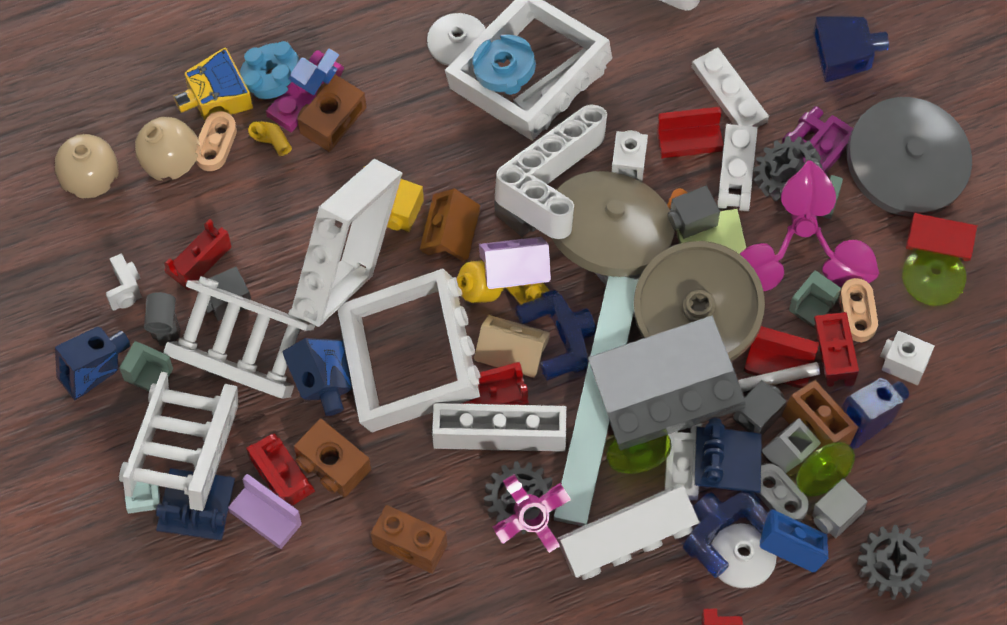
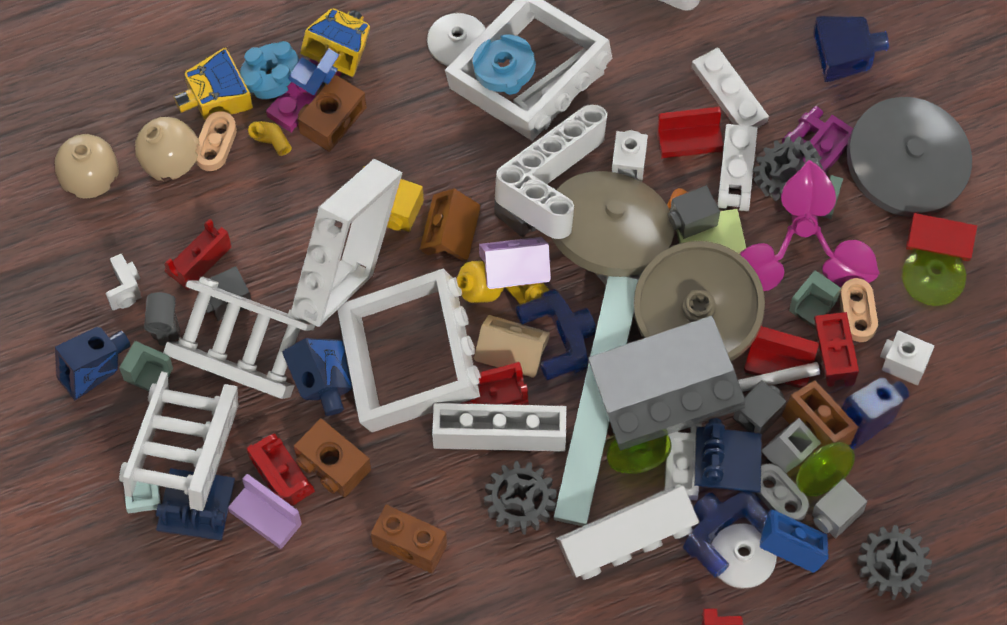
dark pink pin [493,474,571,553] -> none
none -> torso [300,9,370,77]

